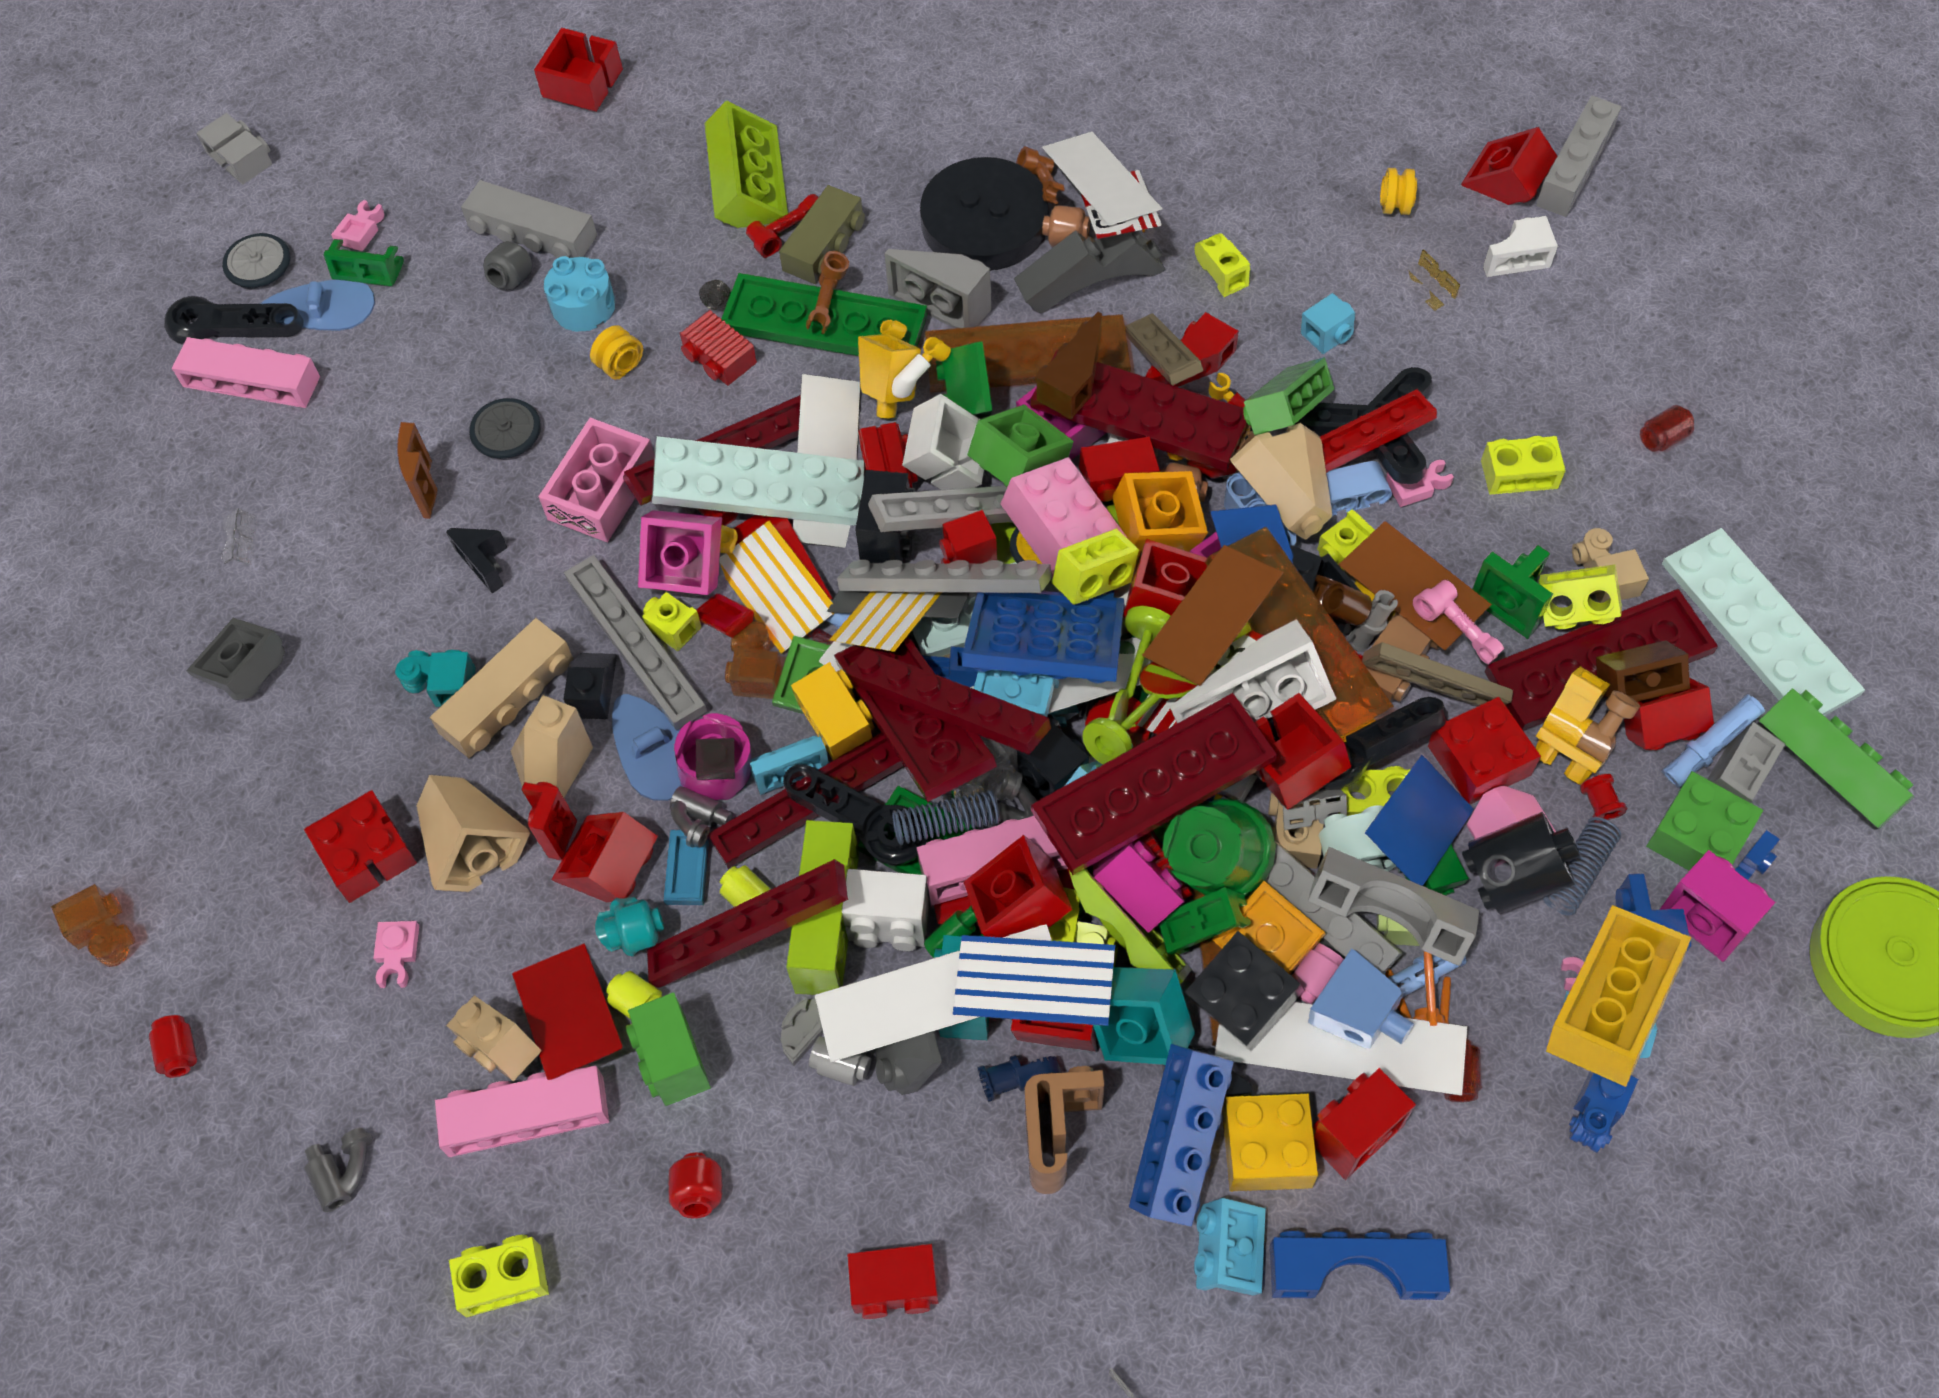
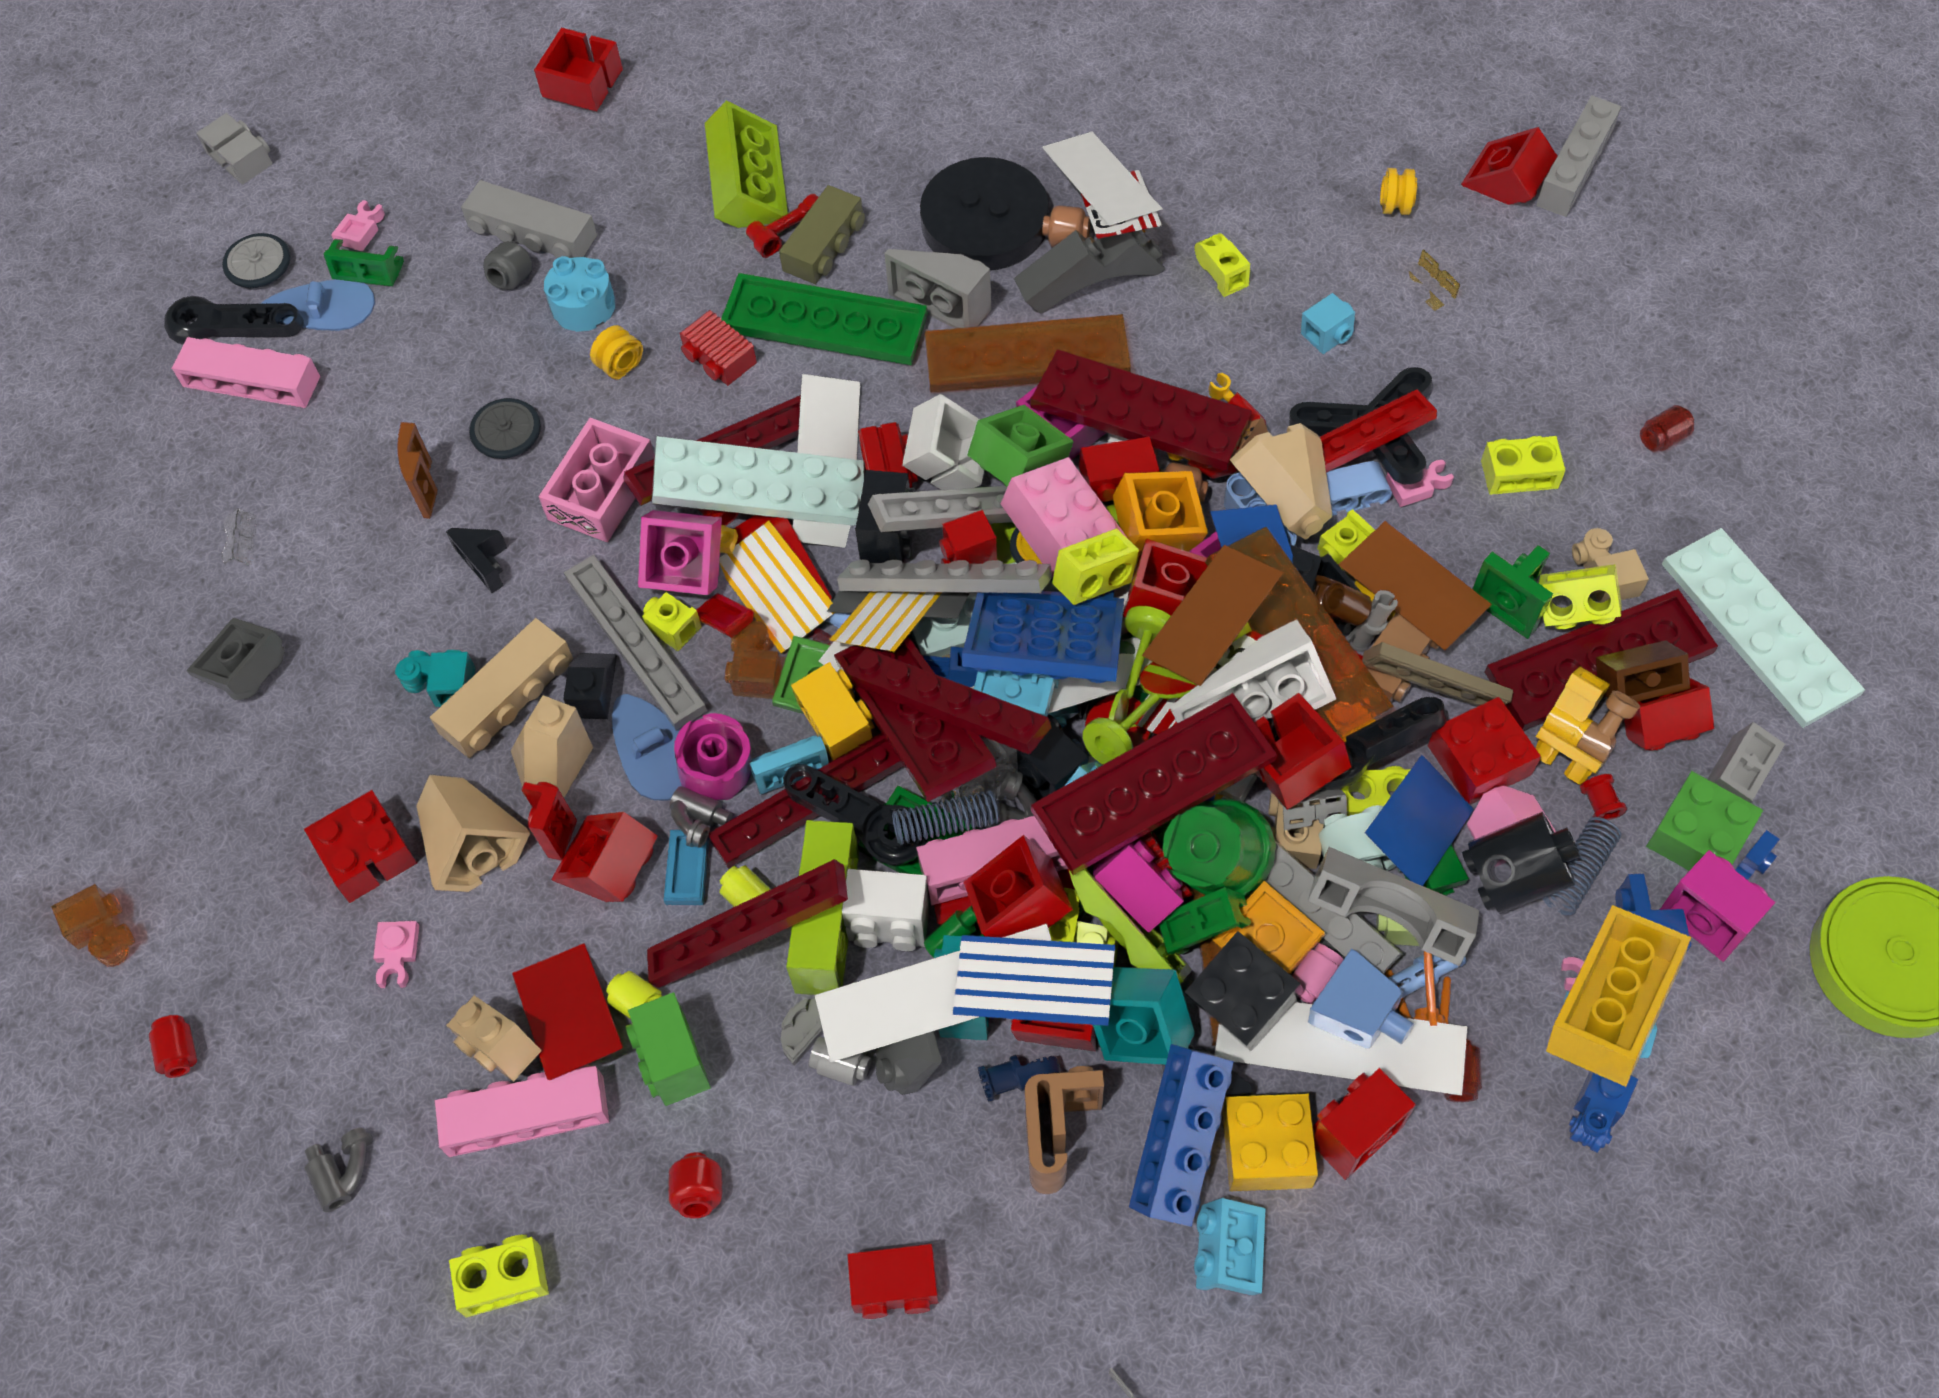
teal head [595,897,665,957] -> none
clear smoke plate [696,738,735,780] -> none
clear smoke plate [699,280,731,311] -> none
dark orange brick [806,251,849,334] -> none
yellow torso [858,320,951,418] -> none
green slope [935,341,992,418] -> none
dark orange brick [1016,146,1064,205] -> none
reddish brown slope [1035,311,1102,419] -> none
dark tan tile [1124,314,1203,385] -> none
red slope [1145,312,1239,387] -> none
bright green brick [1244,357,1334,435] -> none
blue arch [1269,1231,1450,1300] -> none
bright pink brick [1413,580,1504,664] -> none
white arch [1483,216,1558,277] -> none
light blue pin [1662,694,1765,788] -> none
bright green brick [1759,688,1915,829] -> none

